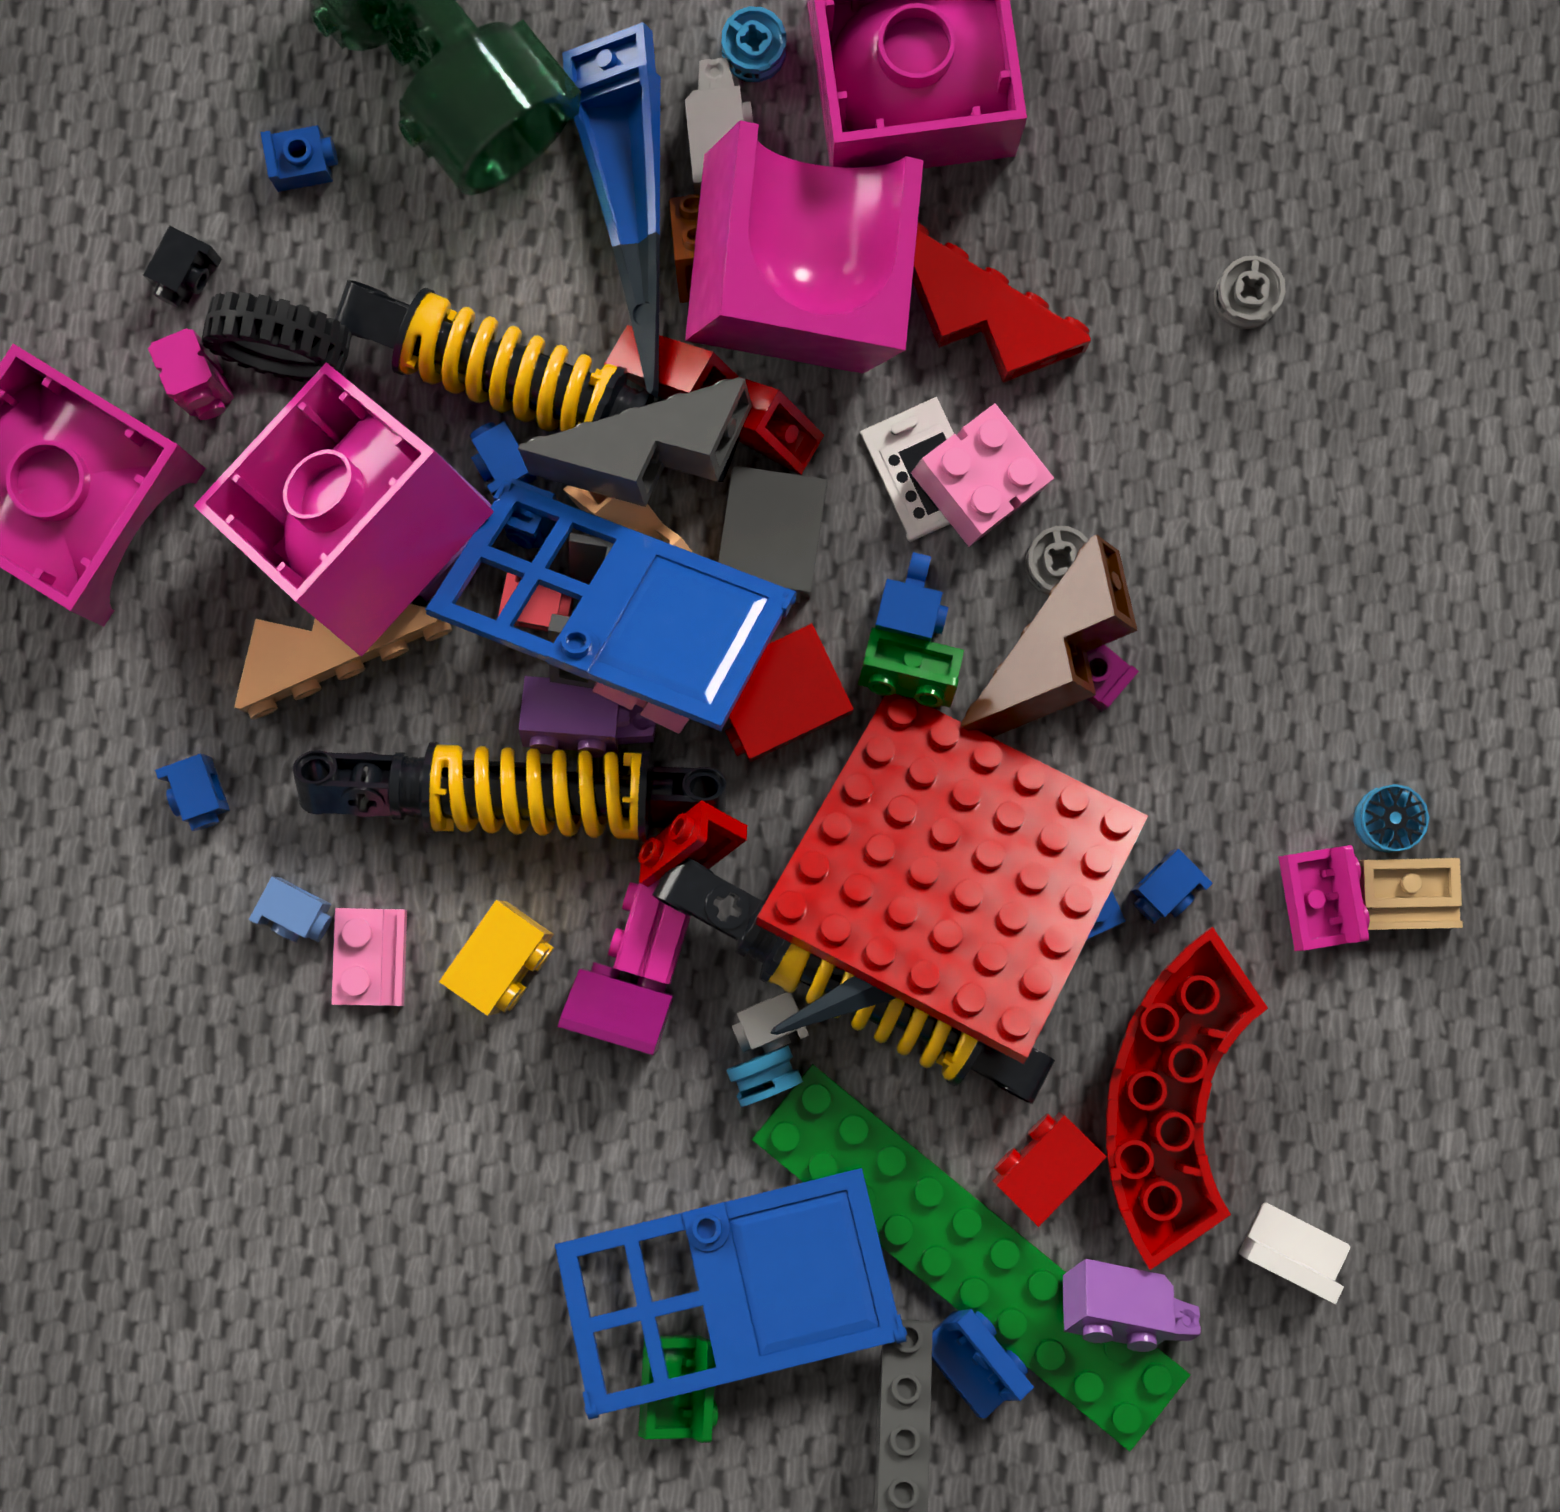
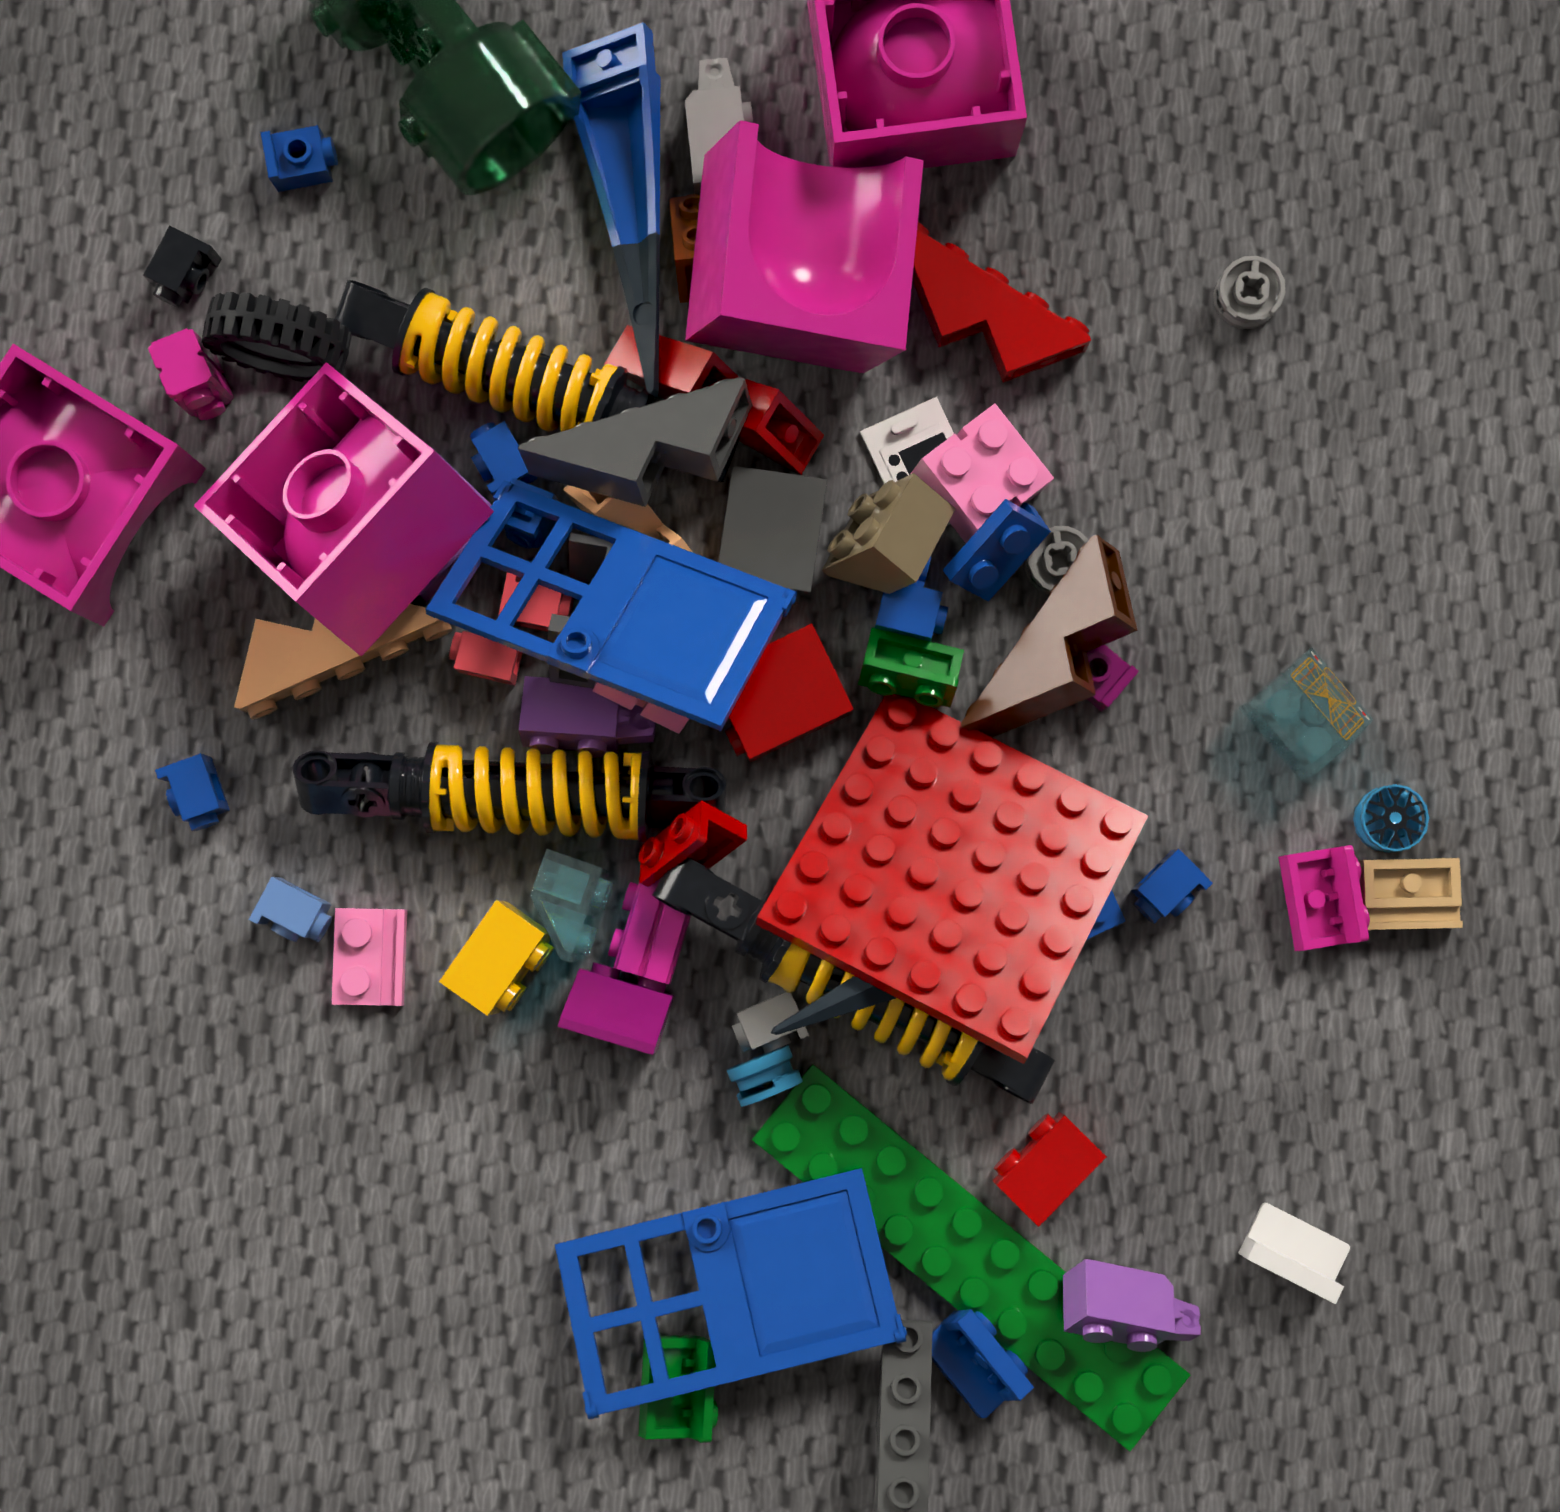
dark azure wheel [721,6,786,82] -> none
red brick [1106,927,1268,1270] -> none
none -> coral brick [449,631,523,686]
none -> clear light blue slope [530,849,614,962]
none -> dark tan slope [822,473,955,594]
none -> blue bracket [943,499,1051,602]
none -> clear light blue slope [1239,647,1373,780]

